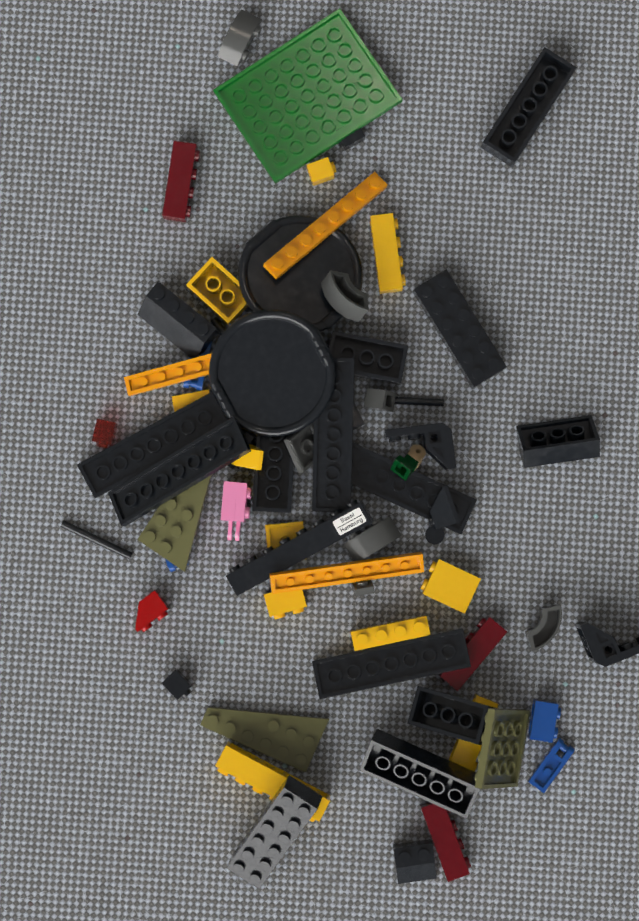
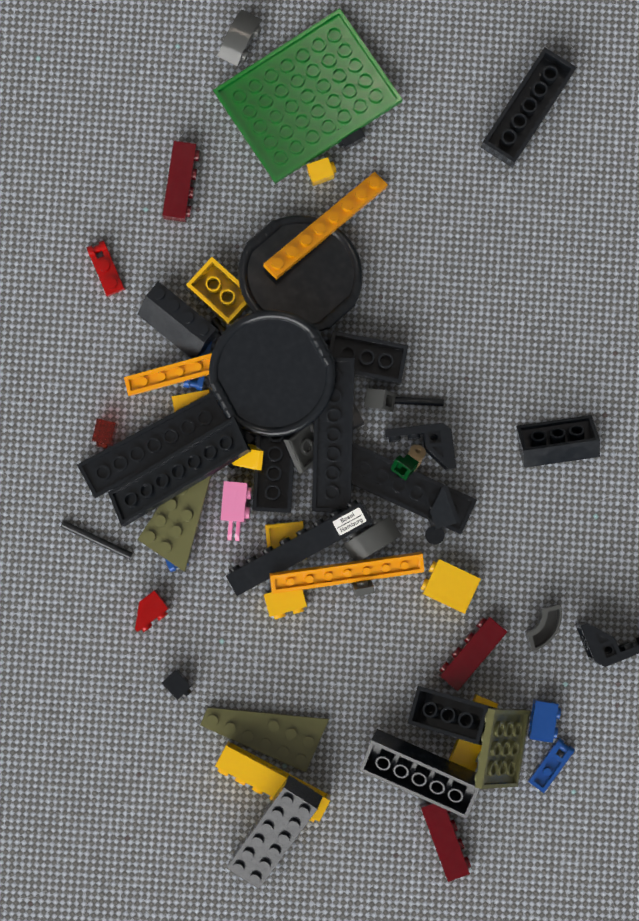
black plate [312,628,472,699] -> none
dark grey brick [321,270,369,322] -> none
yellow brick [350,615,430,651] -> none
yellow brick [370,213,406,294] -> none
black slope [393,839,436,884] -> none
black brick [413,269,507,389] -> none
none -> red plate [86,240,125,297]

